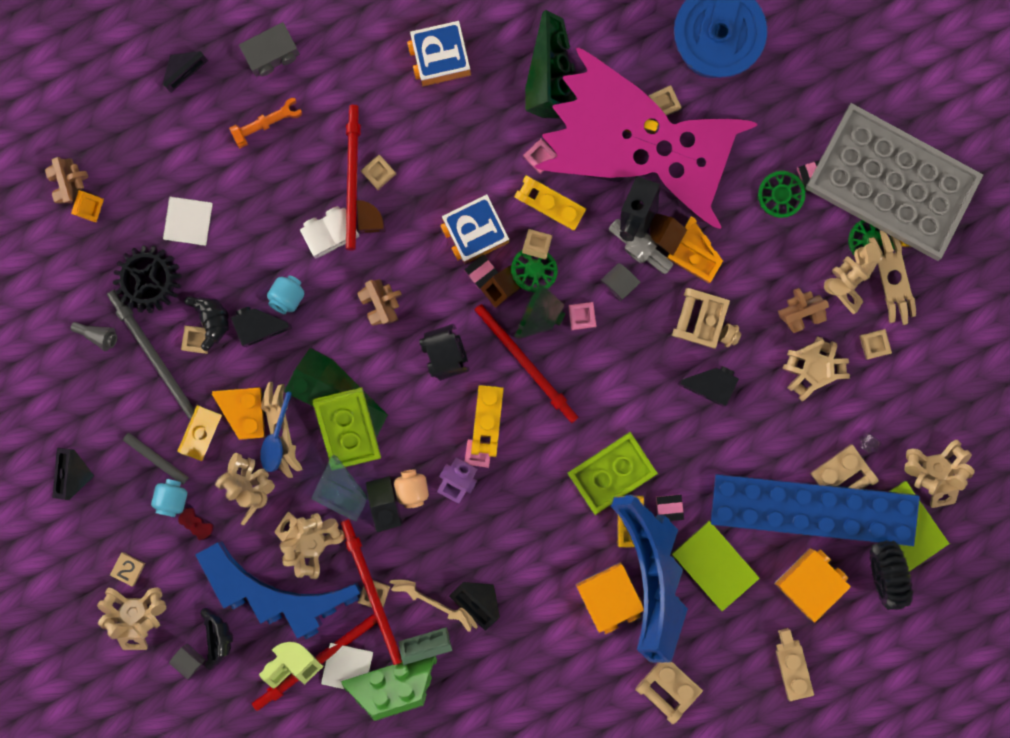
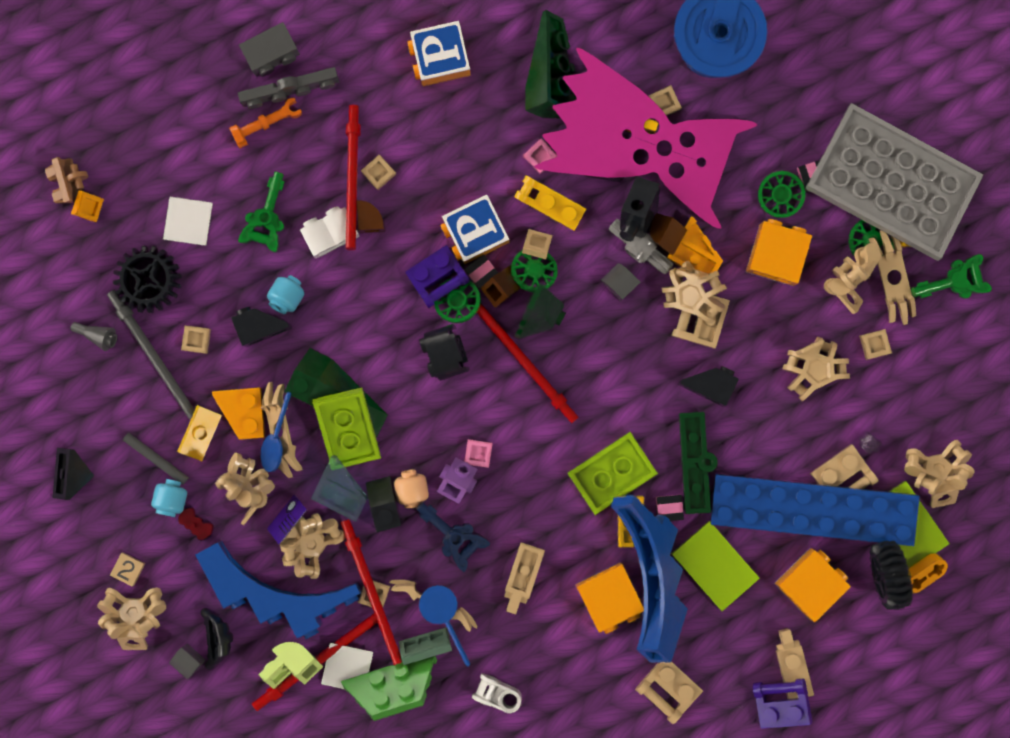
black slope [163,51,208,93] -> none
black piece [184,296,229,351] -> none
medium nougat hips [357,279,402,326] -> none
black slope [449,582,500,631] -> none
yellow plate [471,385,504,457] -> none
bright pink tile [568,302,596,331] -> none
tan plate [719,323,741,347] -> none
medium nougat hips [778,288,829,333] -> none
none -> dark grey hinge [237,67,340,109]
none -> green piece [238,171,285,253]
none -> dark purple sticker [267,495,307,545]
none -> dark purple plate [405,245,471,308]
none -> dark blue piece [416,502,490,572]
none -> blue piece [419,585,470,666]
none -> green wheel [434,278,481,323]
none -> white piece [472,673,522,713]
none -> tan hinge [504,542,545,614]
none -> tan piece [662,261,727,324]
none -> dark green hinge [678,412,718,514]
none -> light orange piece [746,219,813,286]
none -> dark purple plate [753,679,813,729]
none -> light orange beam [909,553,948,593]
none -> green piece [911,254,992,299]

